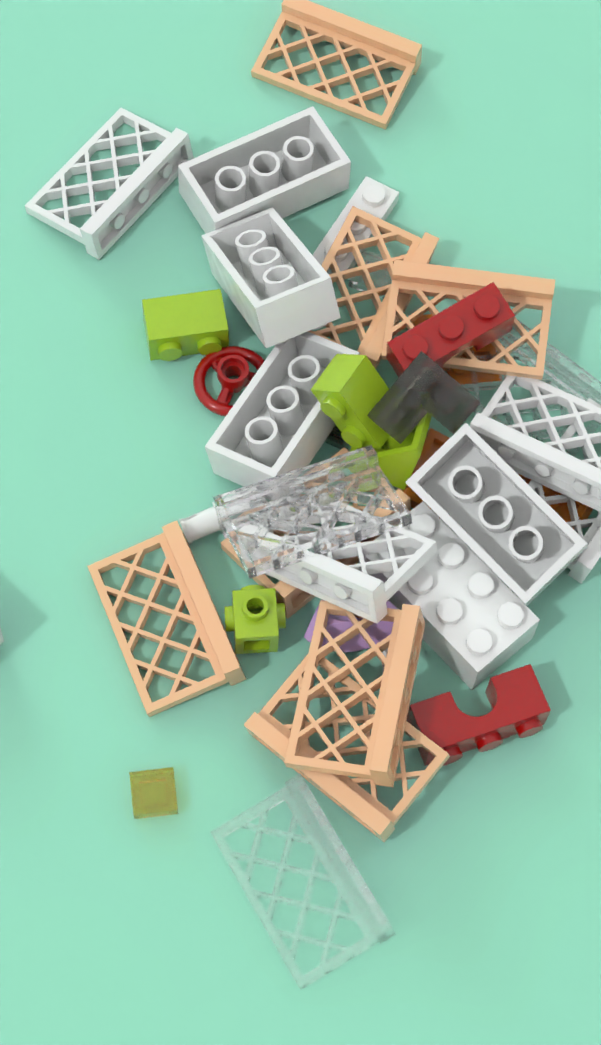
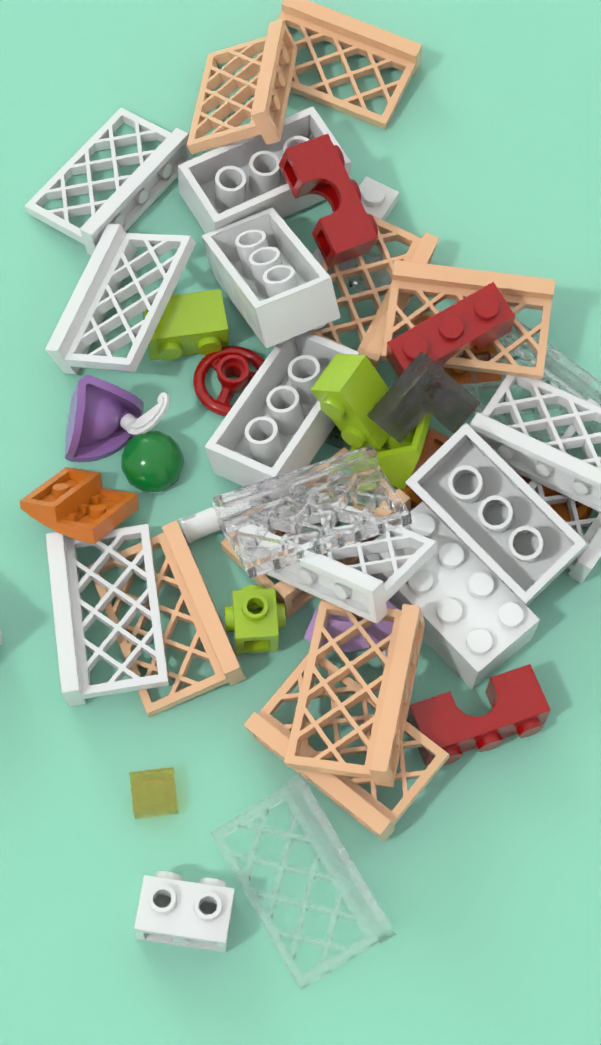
none -> orange slope [20,467,139,544]
none -> white fence [45,224,196,375]
none -> white fence [46,524,169,707]
none -> medium lavender hat [65,375,170,462]
none -> green hair [121,431,184,492]
none -> white brick [134,871,234,953]
none -> light nougat fence [187,19,298,155]
none -> red arch [279,134,378,268]

